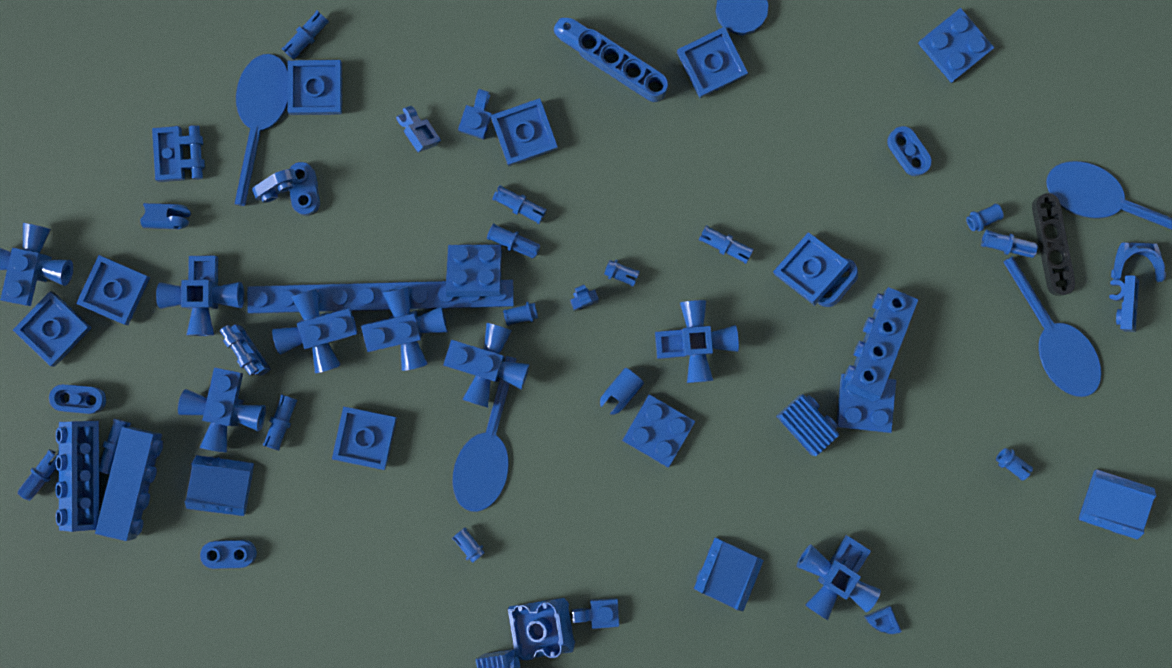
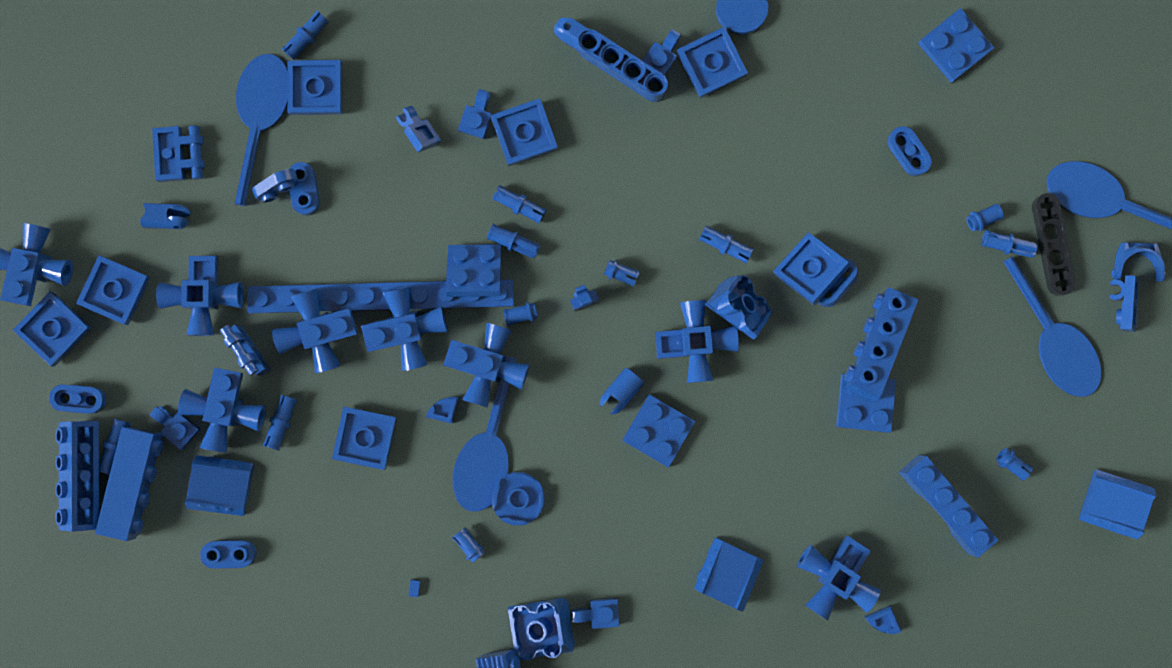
blue axle [17,449,59,501] -> none
blue brick [776,394,839,456] -> none
none -> blue plate [149,406,201,450]
none -> blue piece [409,579,421,597]
none -> blue tile [426,397,459,424]
none -> blue tile [492,472,545,526]
none -> blue plate [643,29,681,76]
none -> blue slope [704,275,773,339]
none -> blue arch [898,455,998,558]

